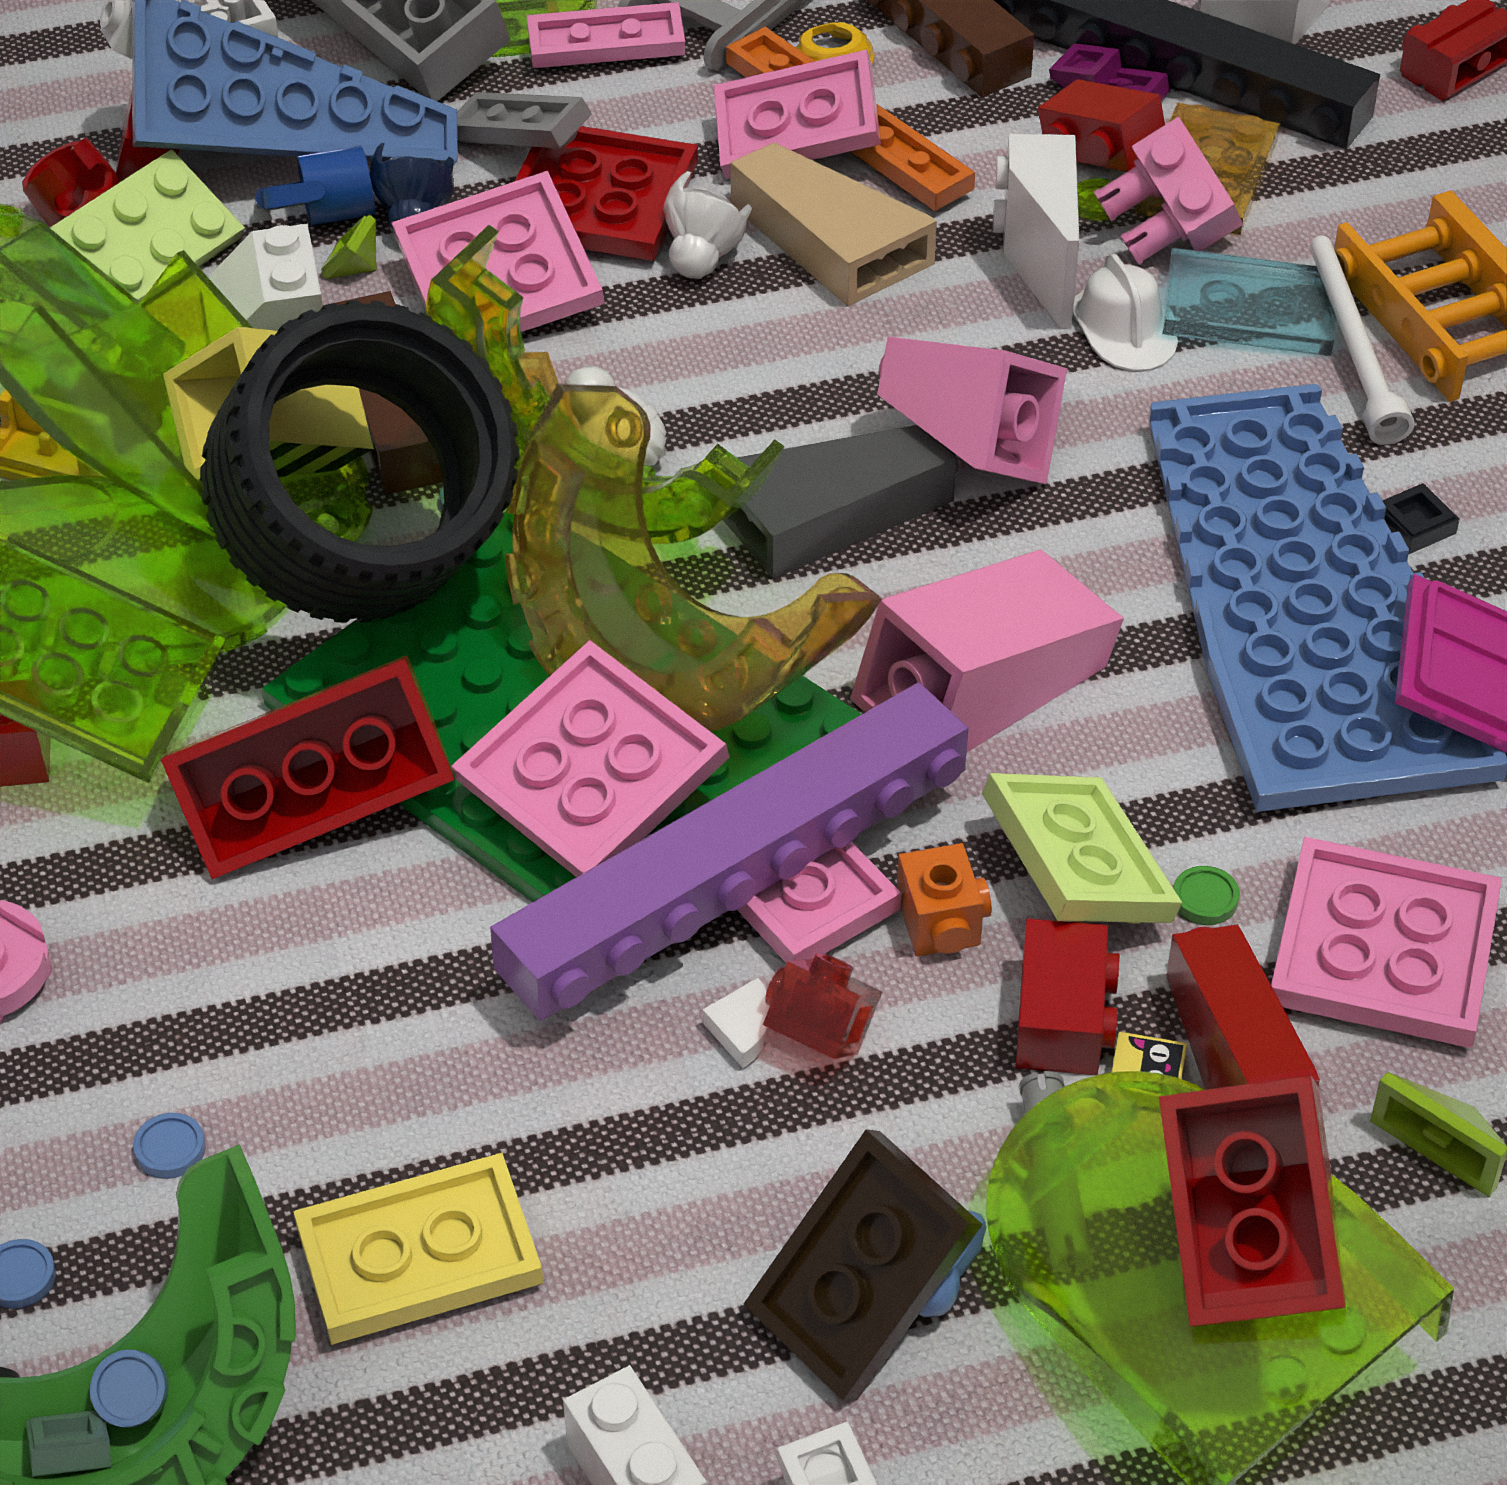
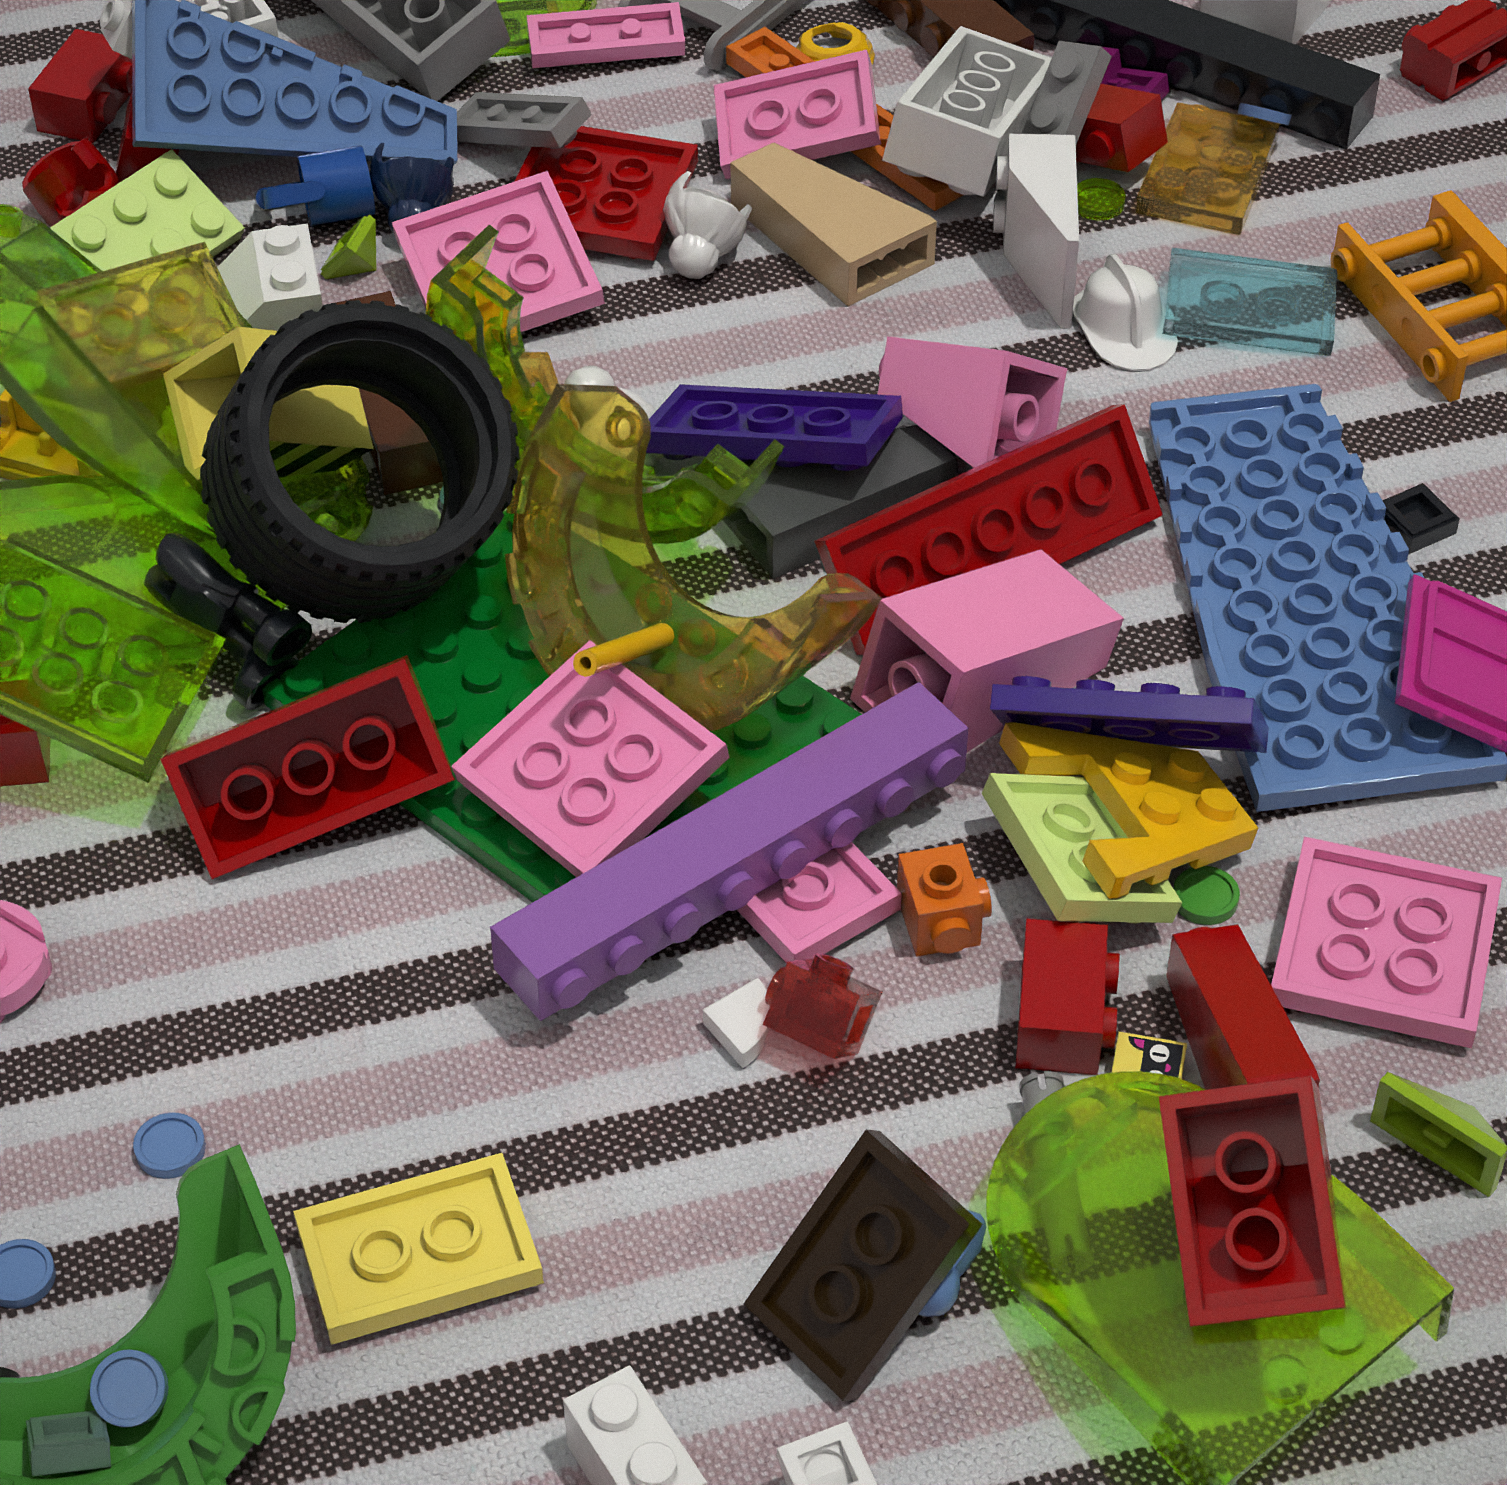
bright pink brick [1093,116,1243,265] -> none
white piece [1310,235,1415,445] -> none
none -> red brick [28,29,132,143]
none -> clear yellow plate [36,242,245,403]
none -> black piece [144,533,312,710]
none -> yellow piece [573,623,674,677]
none -> dark purple plate [638,384,903,471]
none -> red plate [814,404,1163,655]
none -> white brick [882,26,1052,197]
none -> dark purple plate [990,676,1269,753]
none -> yellow wing [999,722,1258,899]
none -> light grey plate [1003,41,1112,192]
none -> medium blue piece [1237,103,1292,125]

